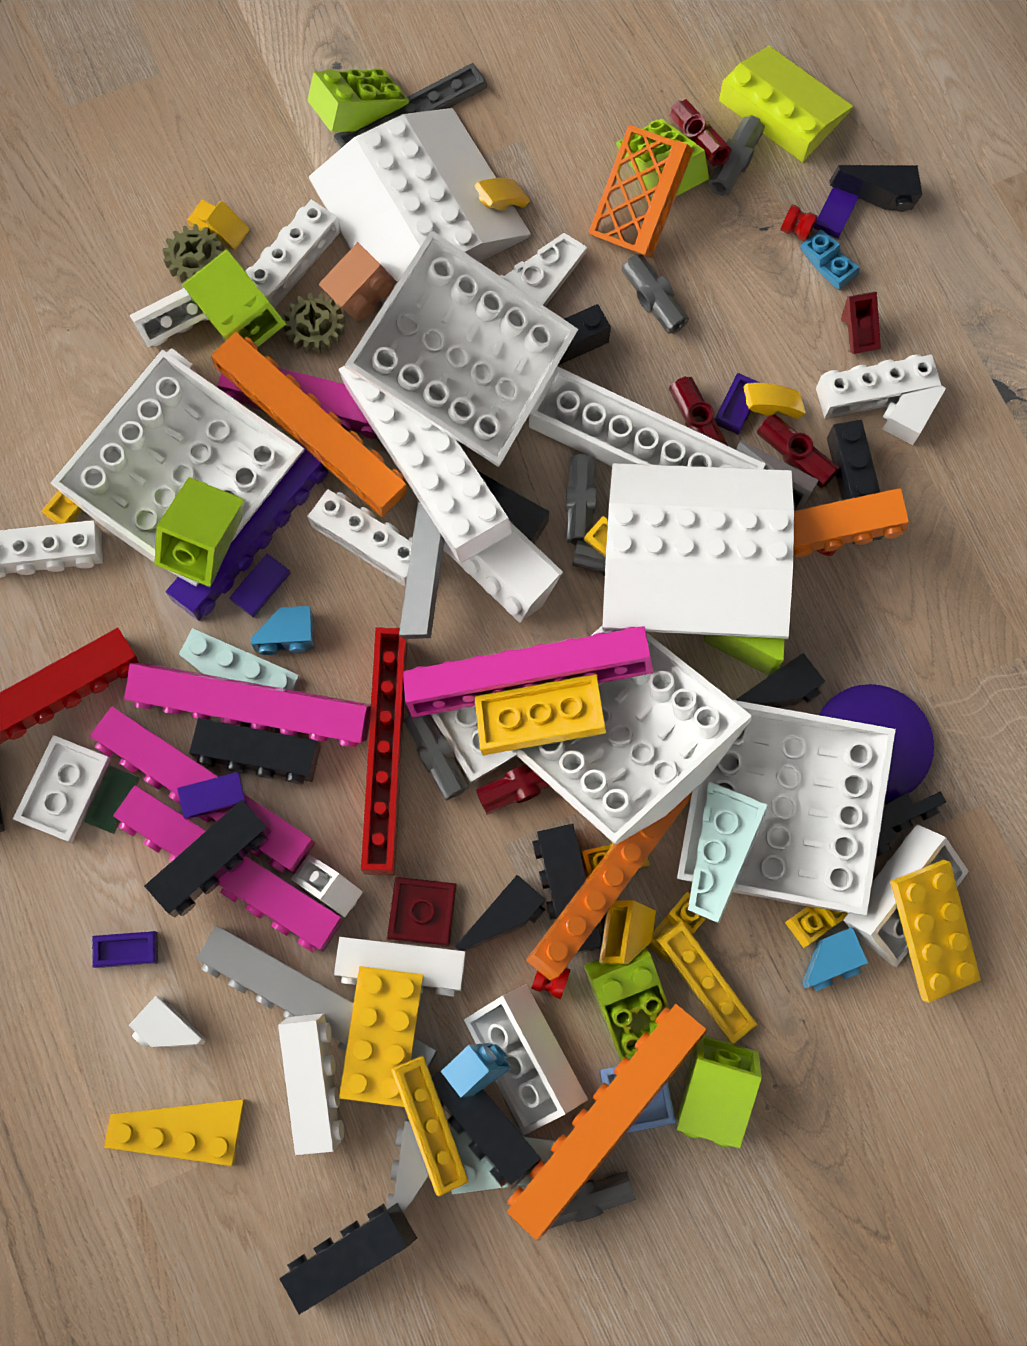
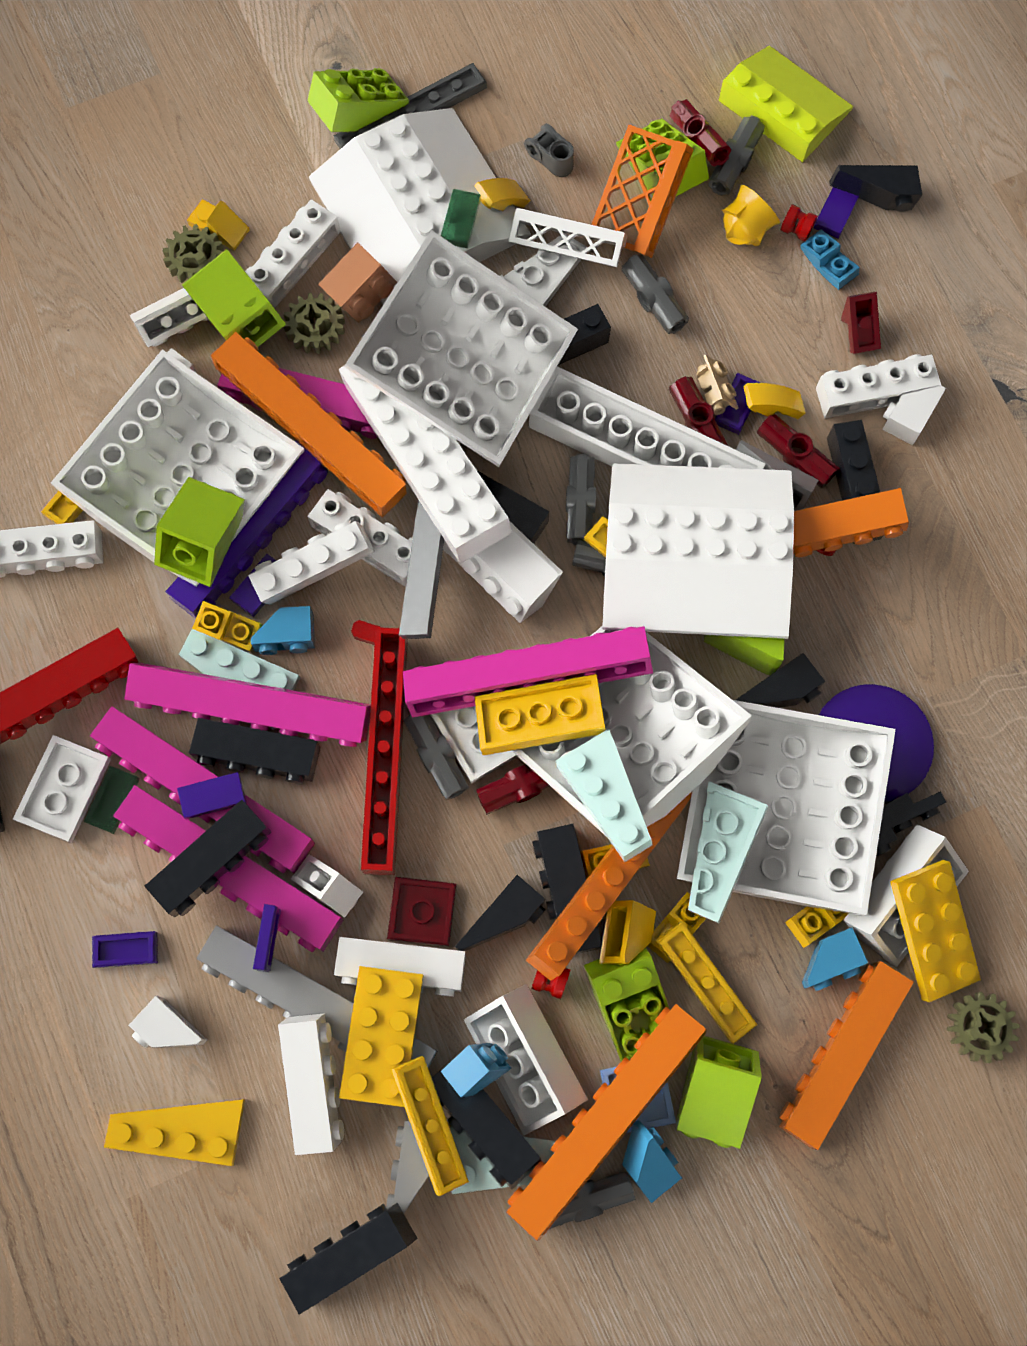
none -> yellow slope [192,601,263,651]
none -> white brick [248,520,375,605]
none -> dark purple tile [253,904,281,972]
none -> red piece [351,620,380,645]
none -> clear green tile [441,189,481,249]
none -> white fence [509,208,628,267]
none -> dark grey piece [524,123,574,177]
none -> light aqua wing [555,729,653,862]
none -> dark azure slope [622,1119,682,1203]
none -> tan hinge [696,355,739,415]
none -> yellow helmet [722,185,780,246]
none -> orange brick [779,961,914,1150]
none -> olive gear [947,992,1020,1063]

